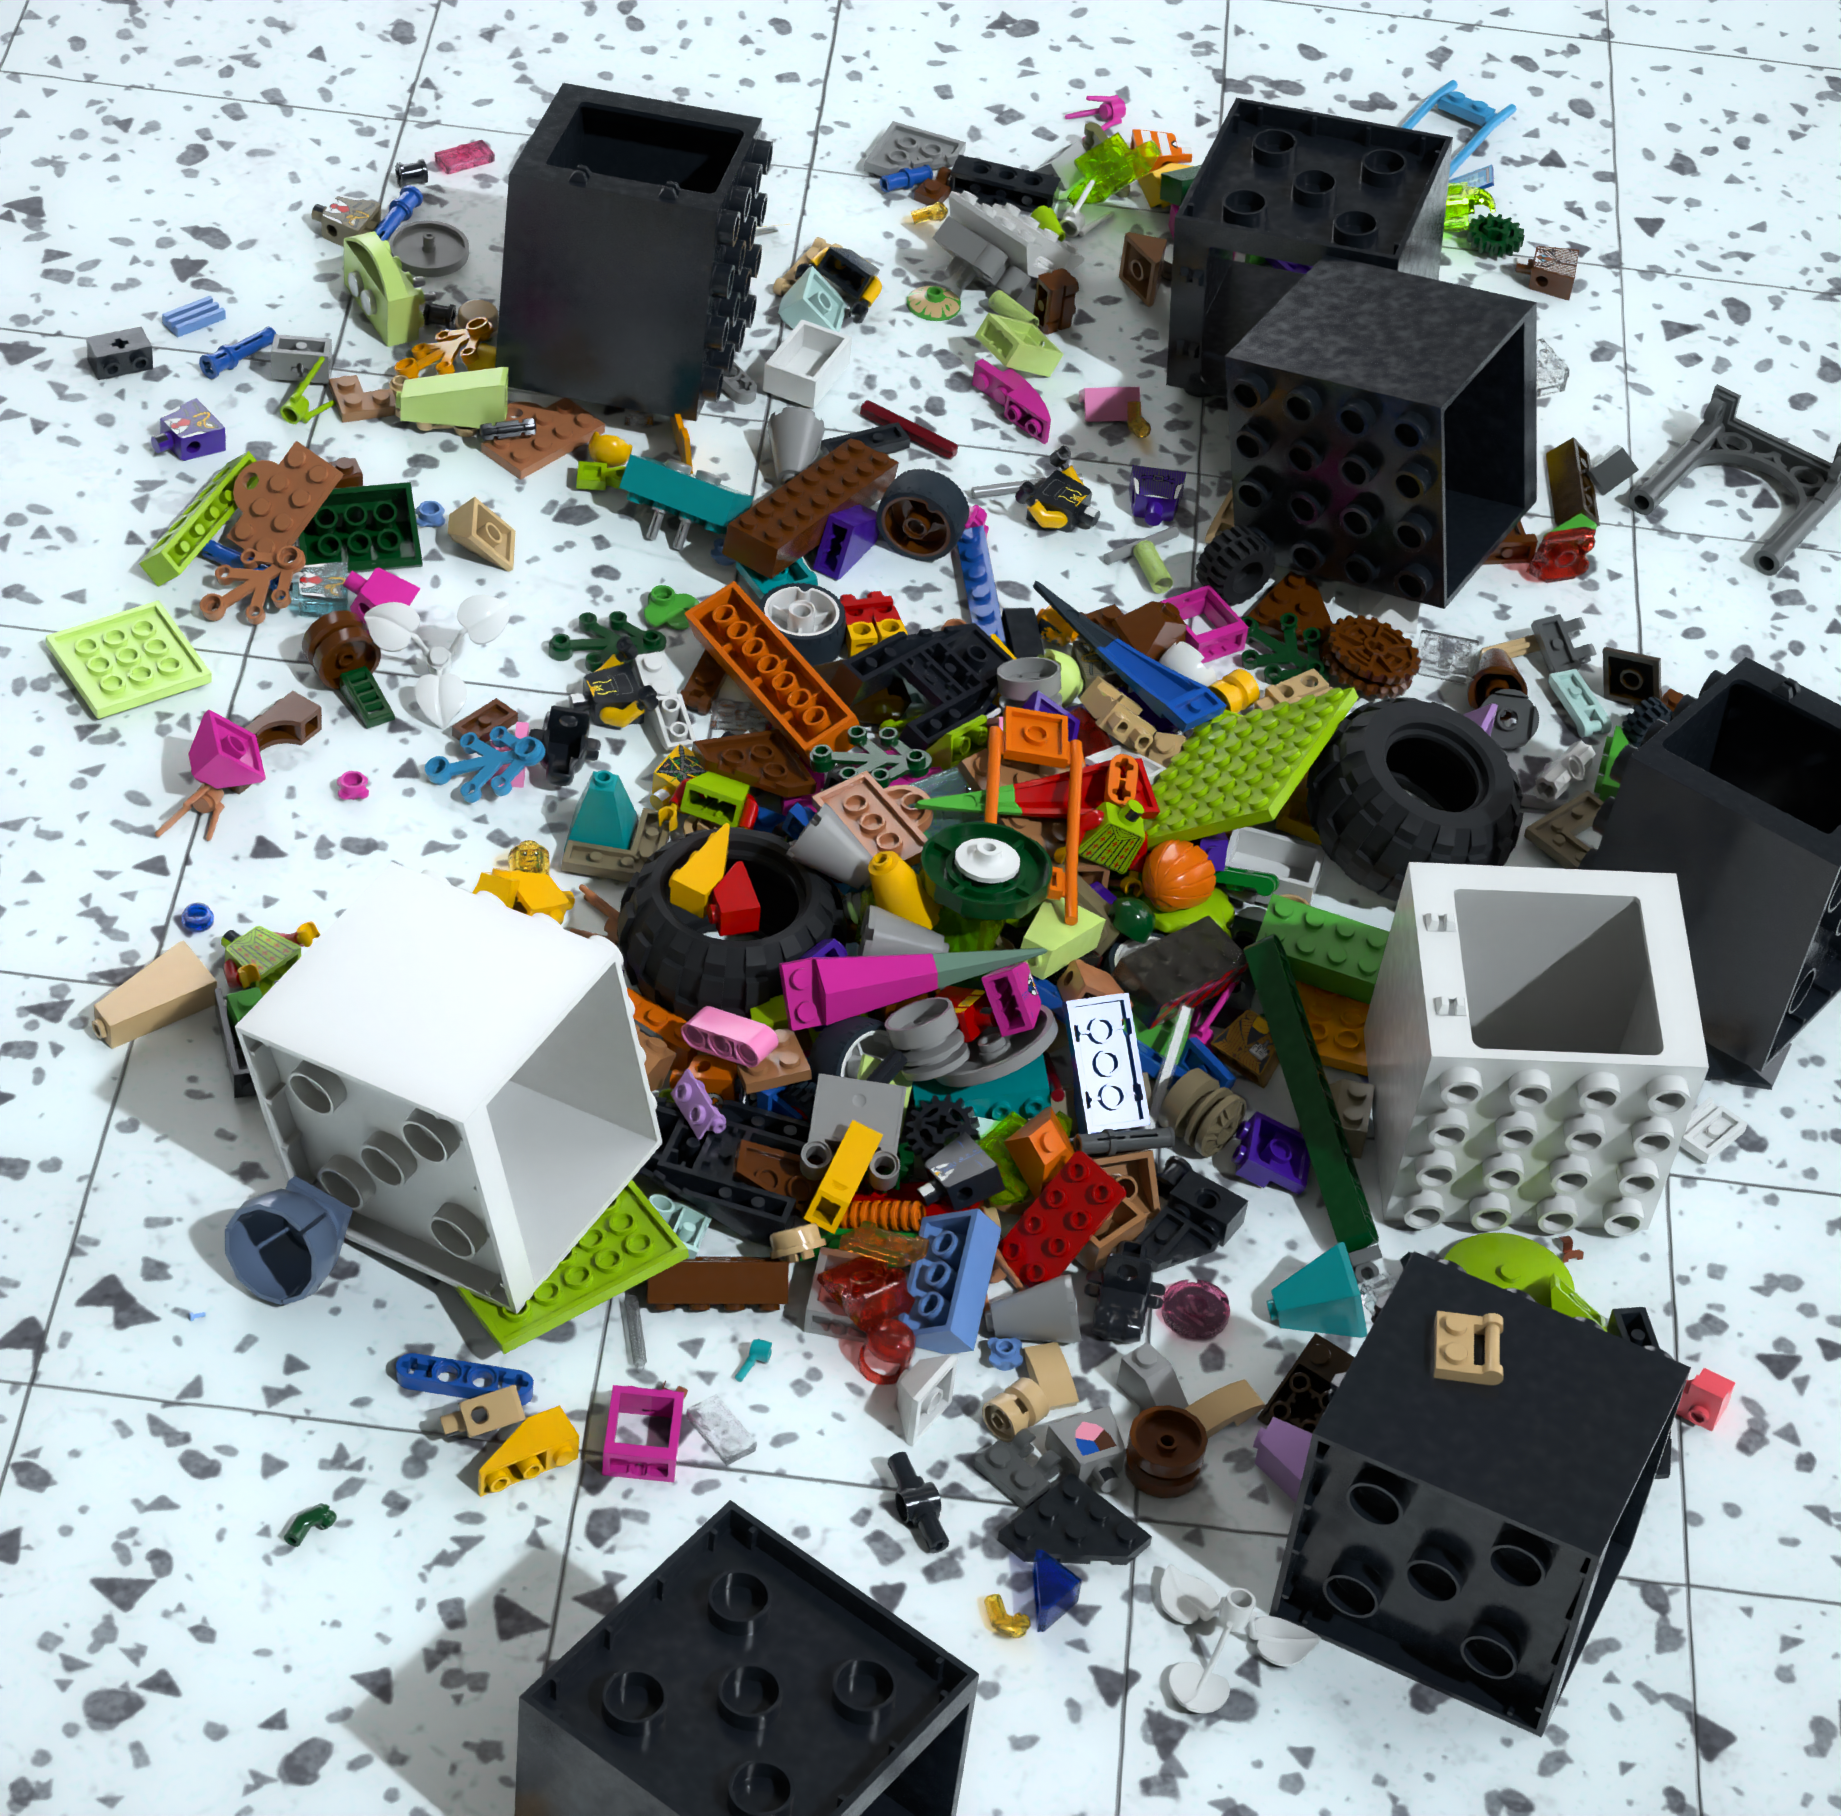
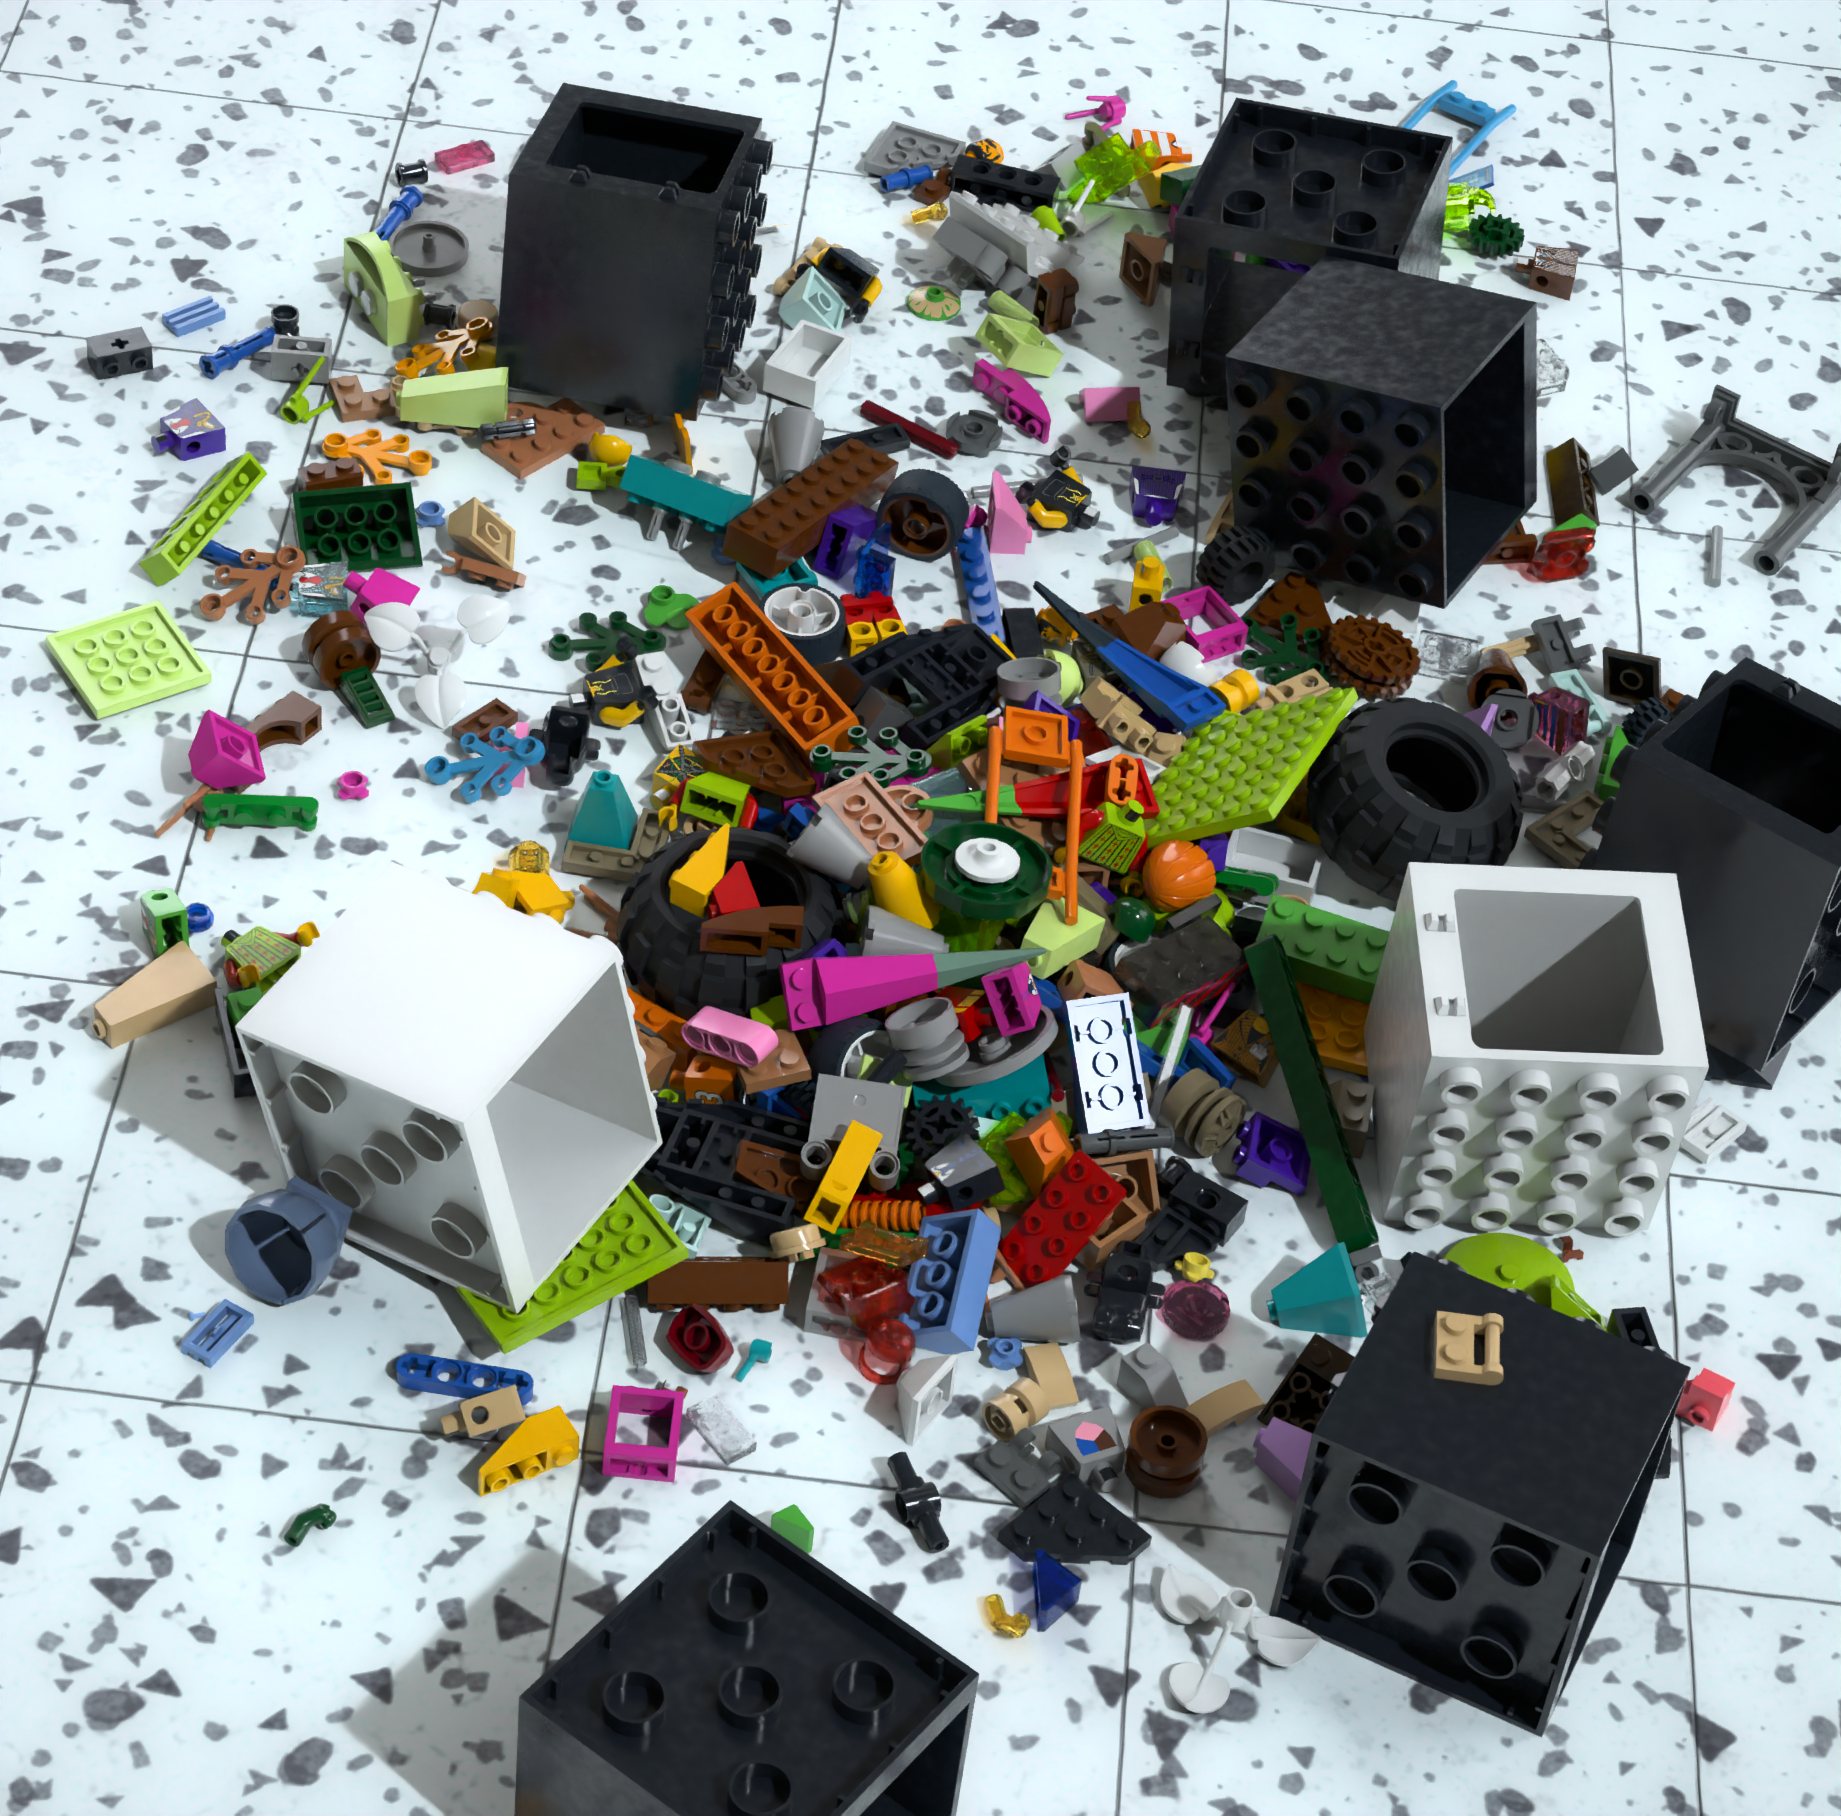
nougat plate [226,441,344,553] -> none
torso [311,195,381,247] -> none
lavender hinge [670,1069,726,1139] -> none
none -> bright green torso [140,888,190,959]
none -> medium blue tile [181,1299,254,1368]
none -> green plate [201,793,319,832]
none -> black wheel [271,304,299,336]
none -> light orange plant [322,429,432,485]
none -> nougat plate [441,551,527,590]
none -> dark red piece [665,1303,734,1374]
none -> reddish brown slope [700,906,804,956]
none -> bright green slope [770,1504,814,1553]
none -> dark grey torso [848,686,916,753]
none -> clear blue bracket [853,521,896,599]
none -> dark grey plate [945,410,1003,458]
none -> head [964,138,1004,164]
none -> bright pink slope [987,471,1032,555]
none -> yellow torso [1128,556,1165,612]
none -> black plate [1159,893,1222,946]
none -> light yellow plate [1174,1252,1215,1282]
none -> clear pink torso [1528,687,1590,756]
none -> light grey bar [1709,525,1723,588]

